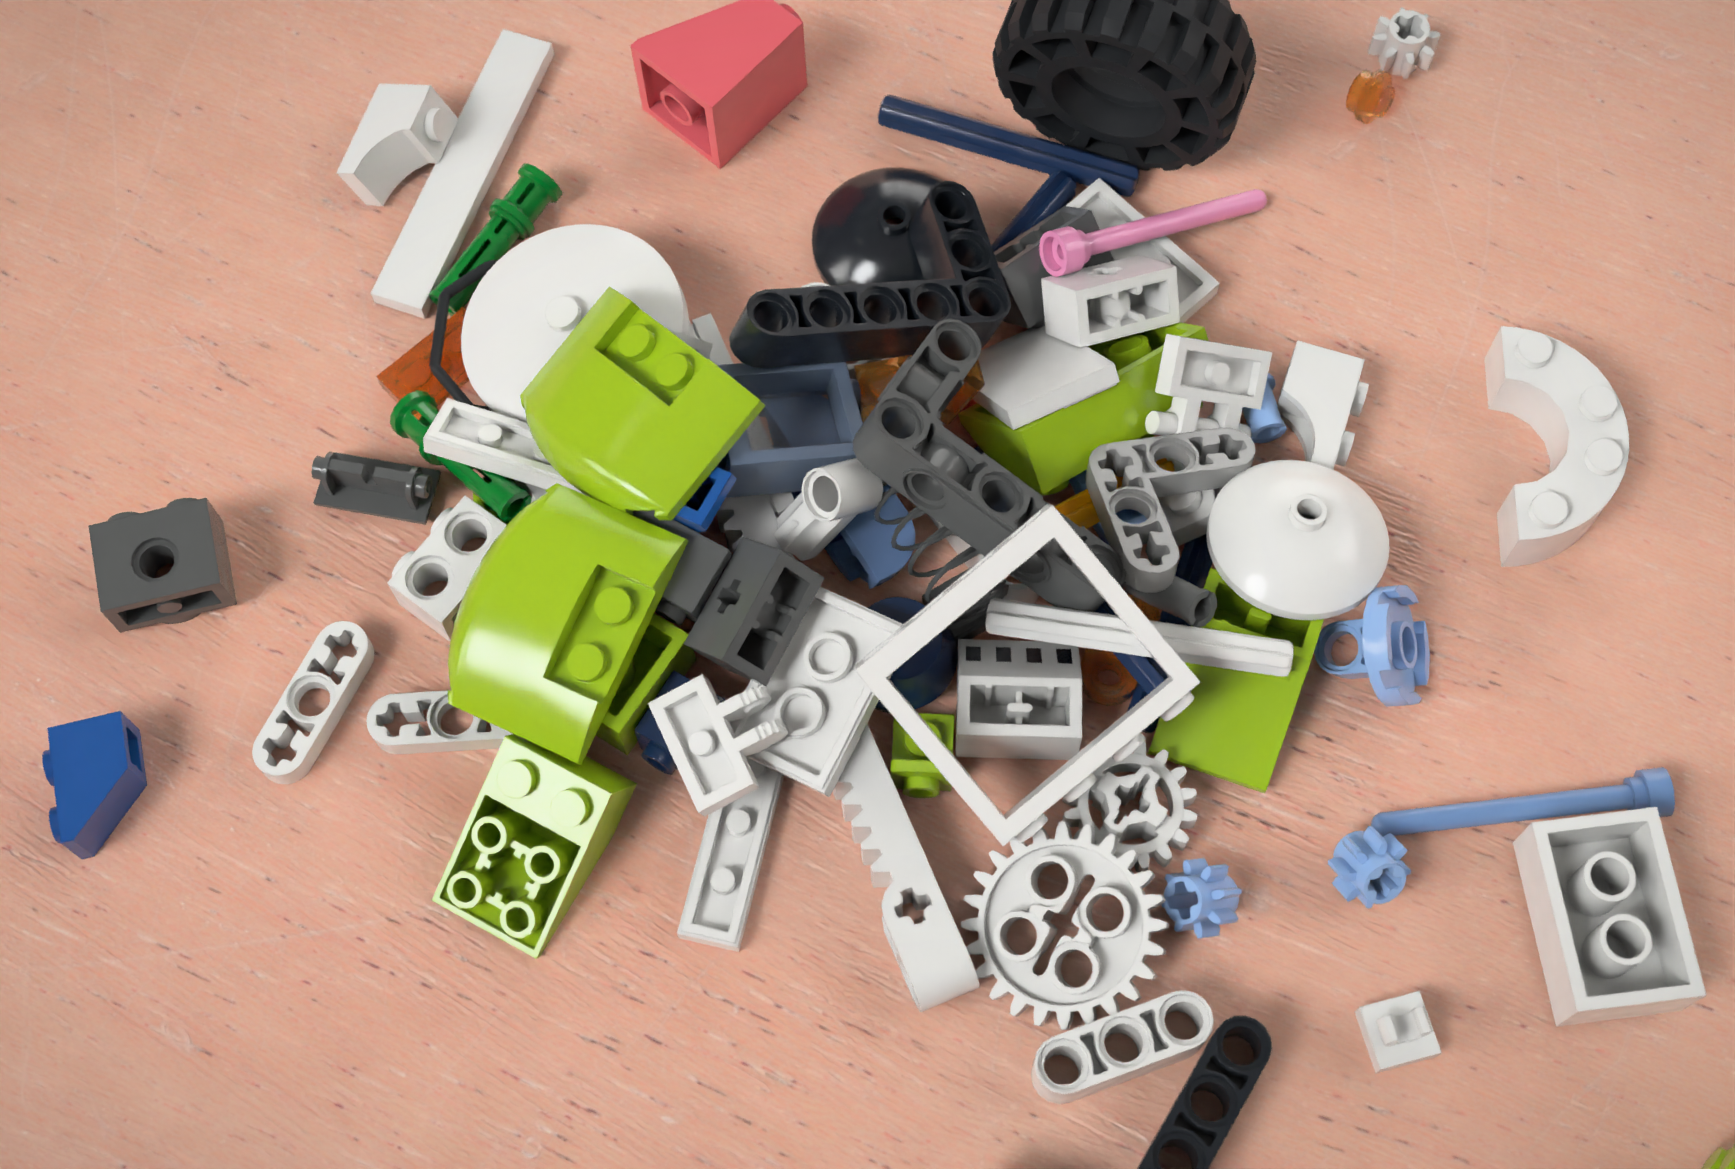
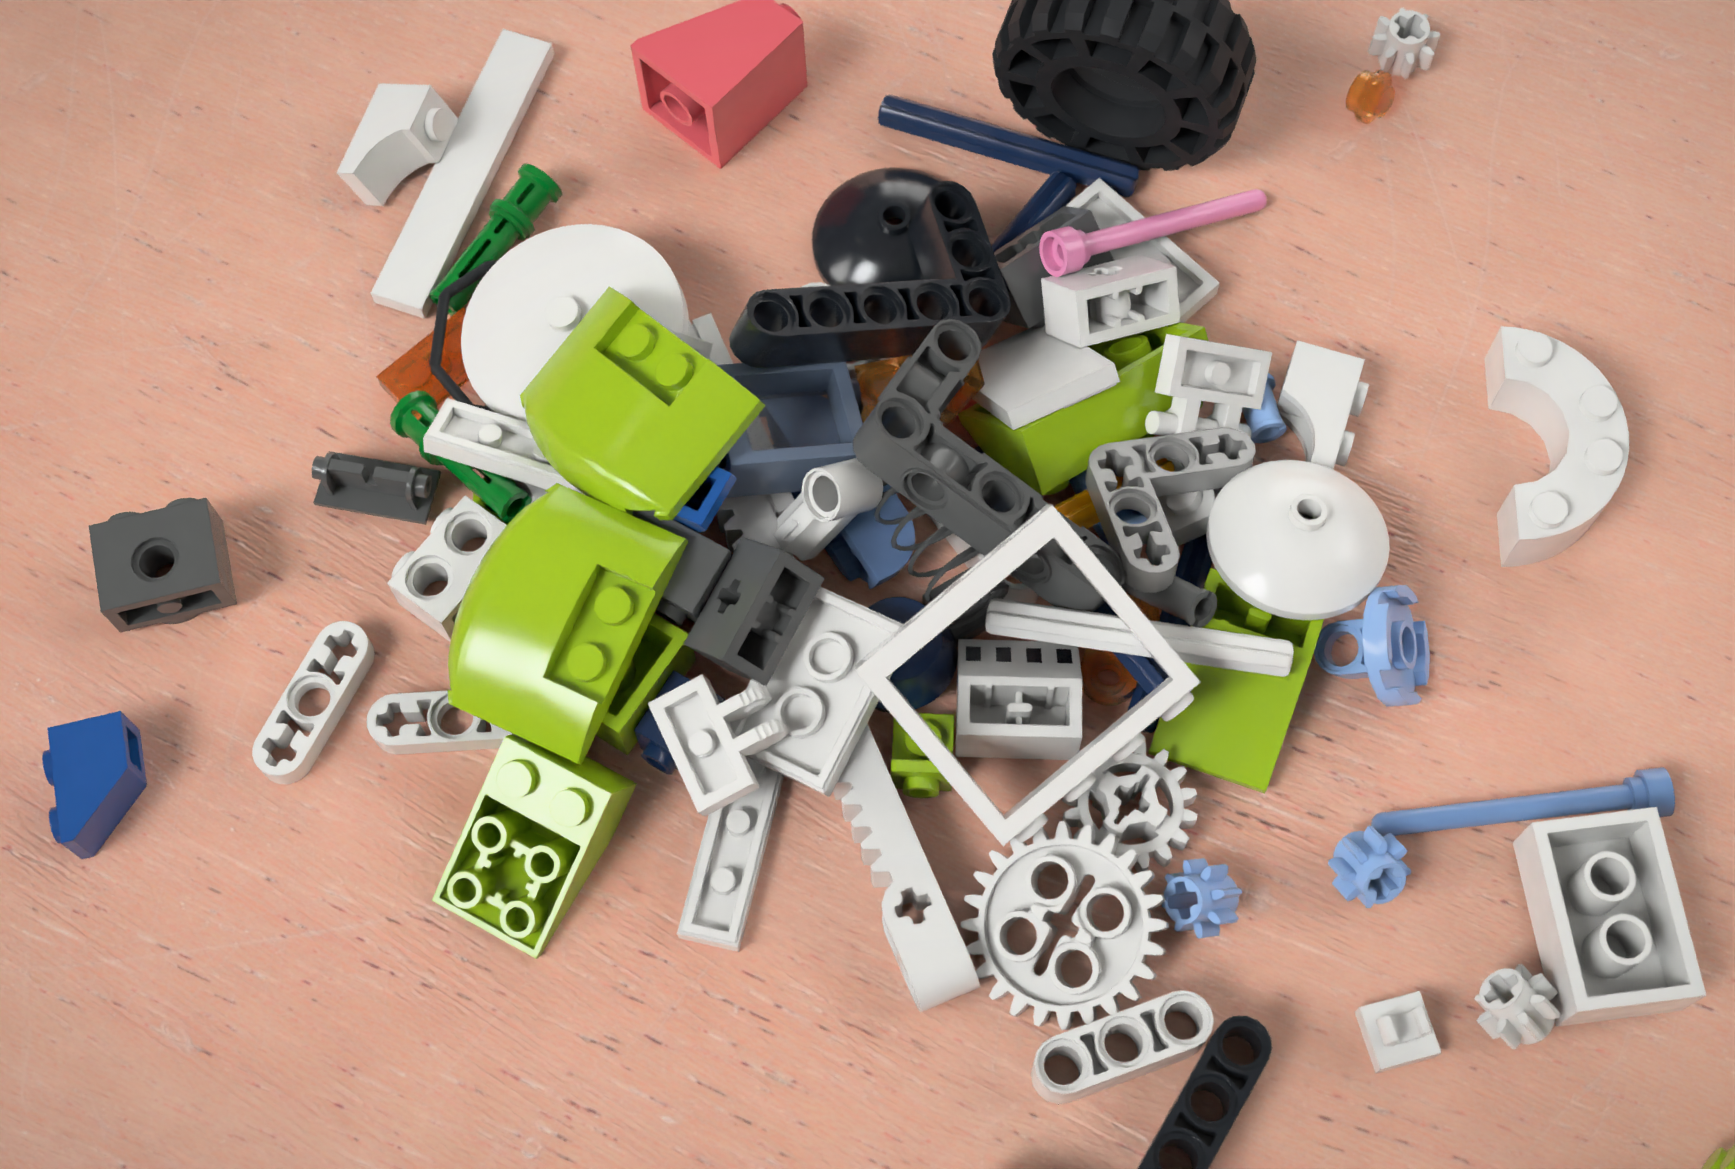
none -> white gear [1475,964,1560,1049]

